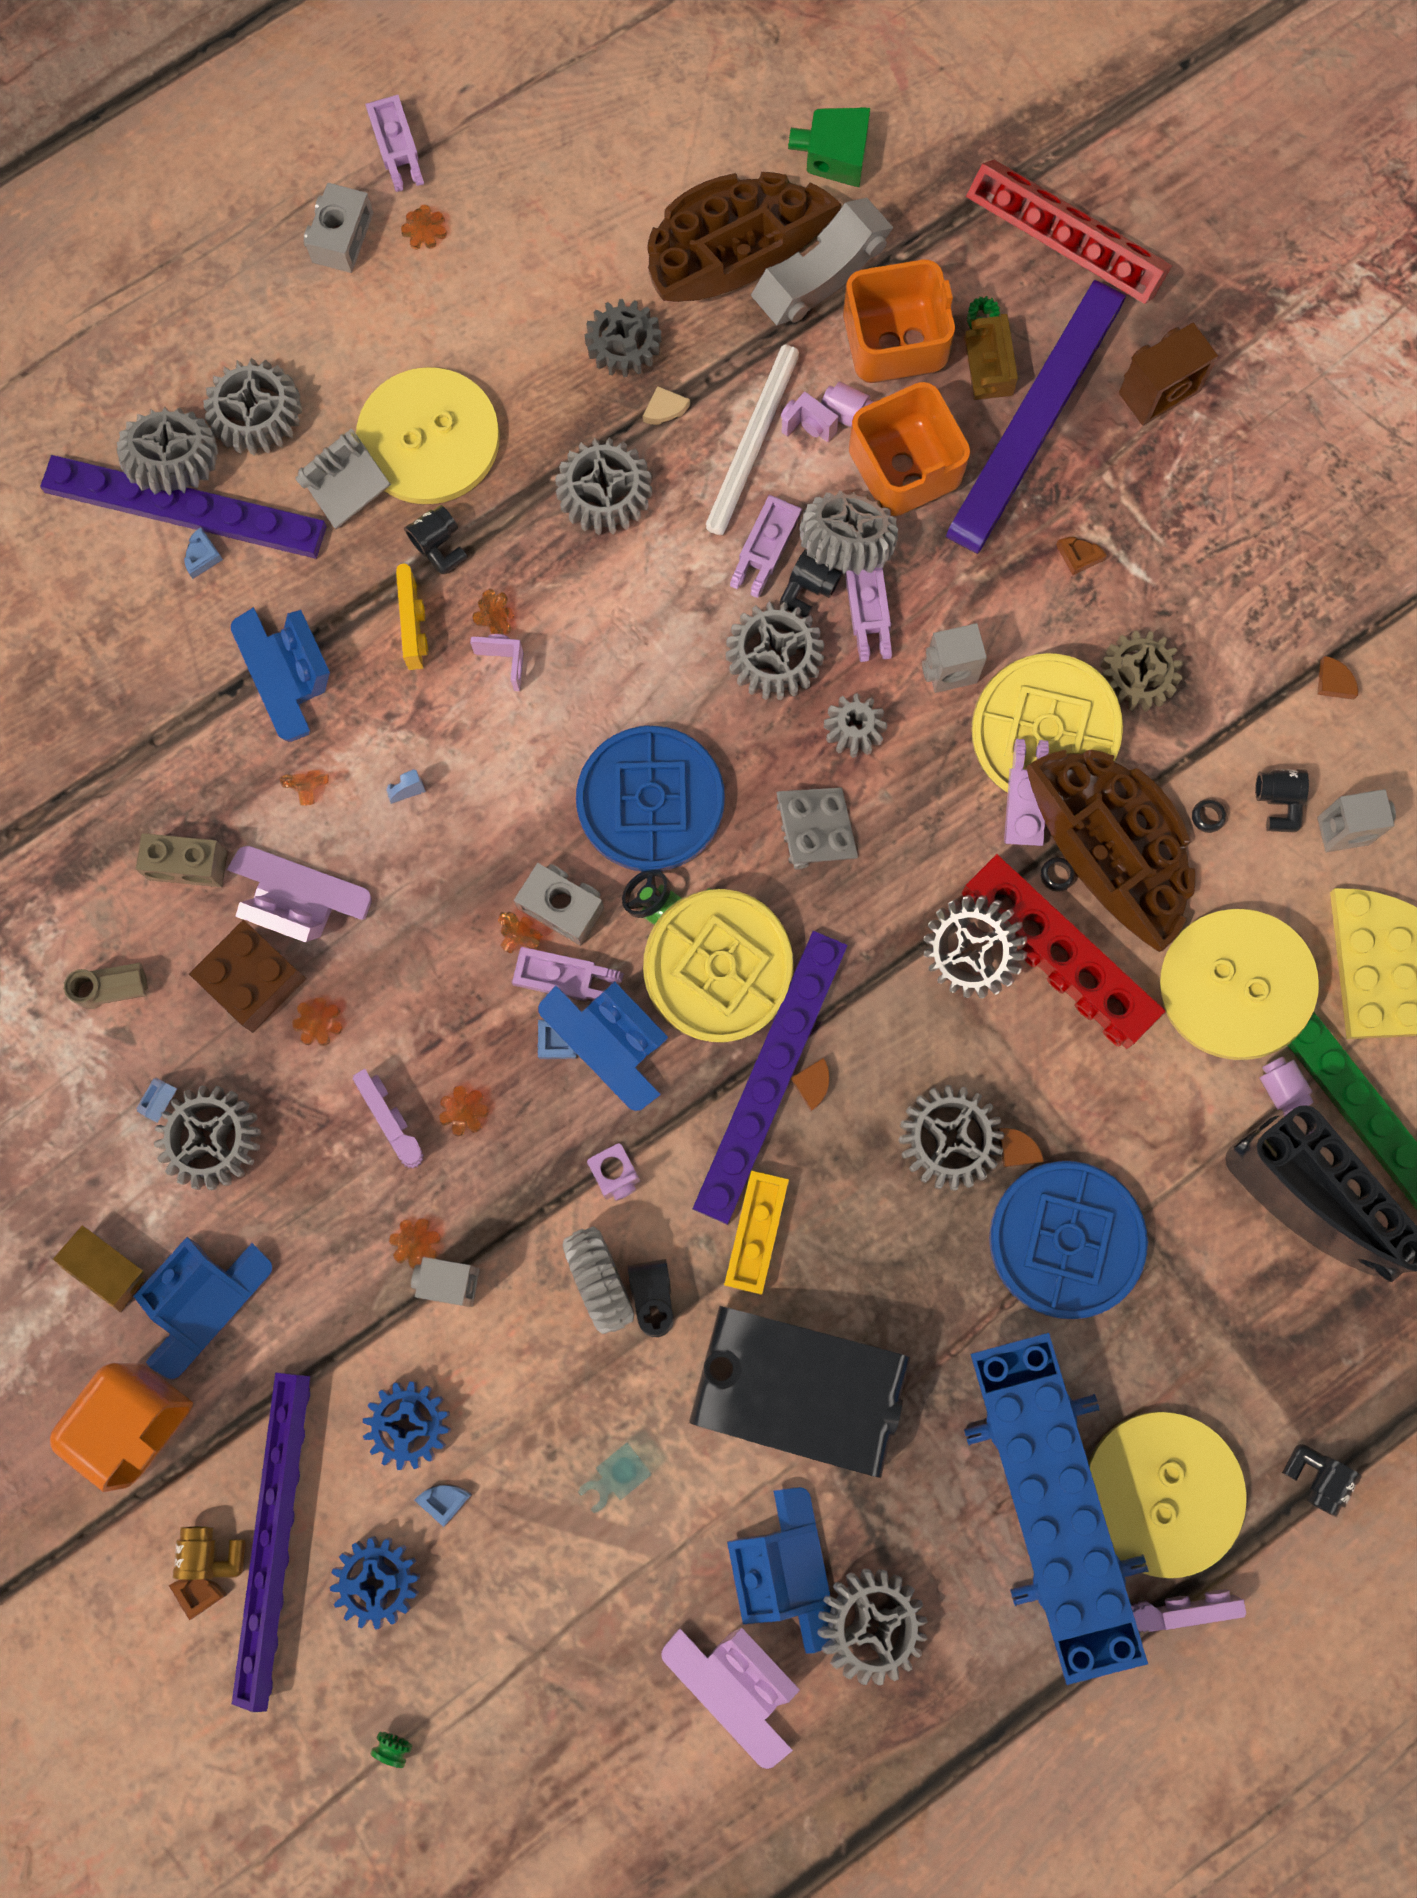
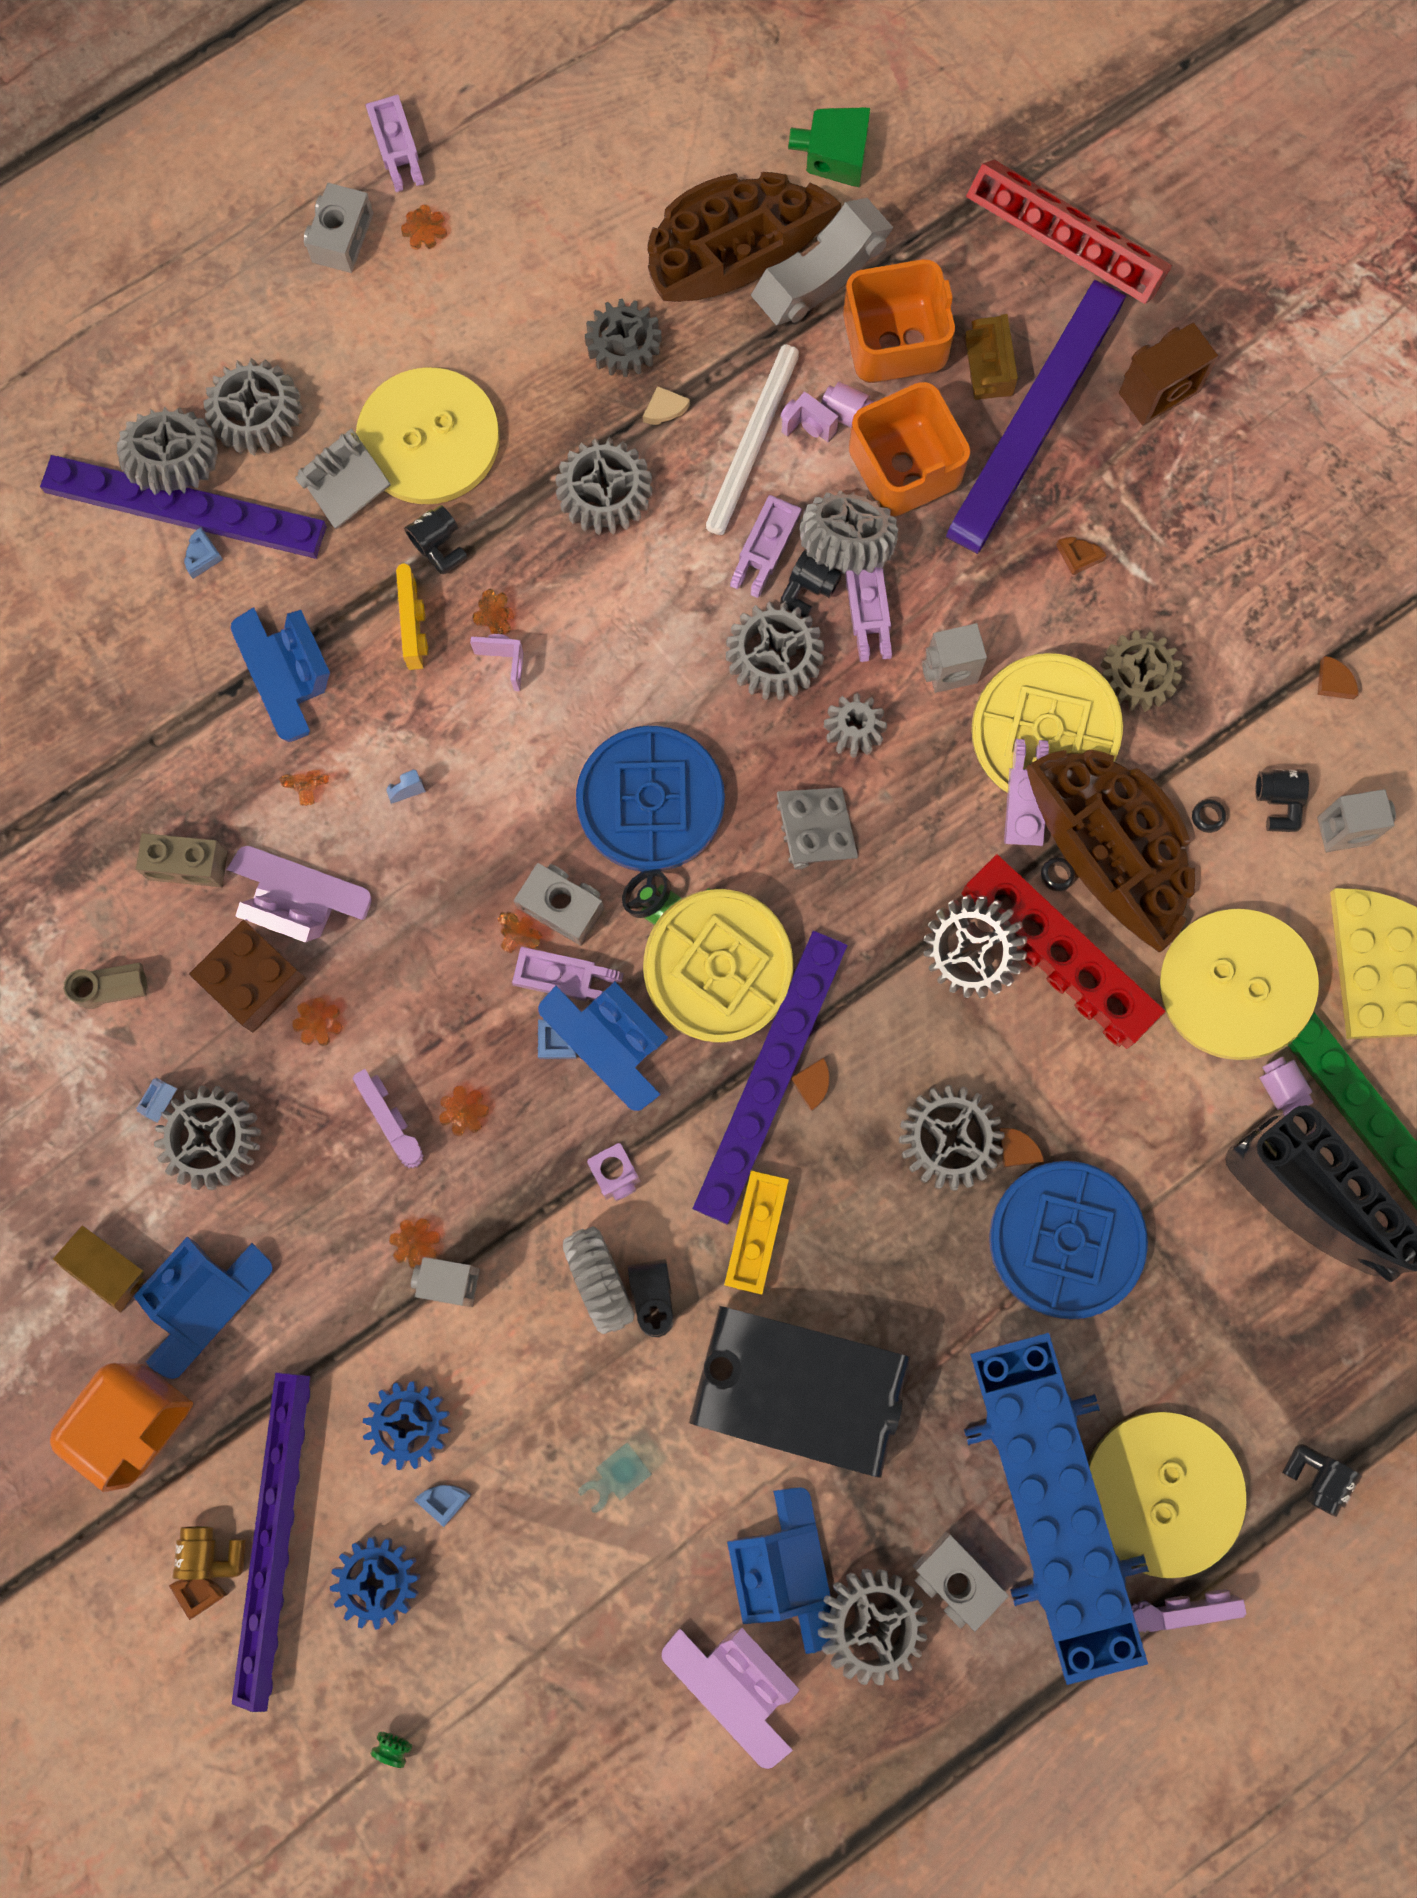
green bush [966,296,1000,330] -> none
none -> light grey brick [913,1532,1009,1632]

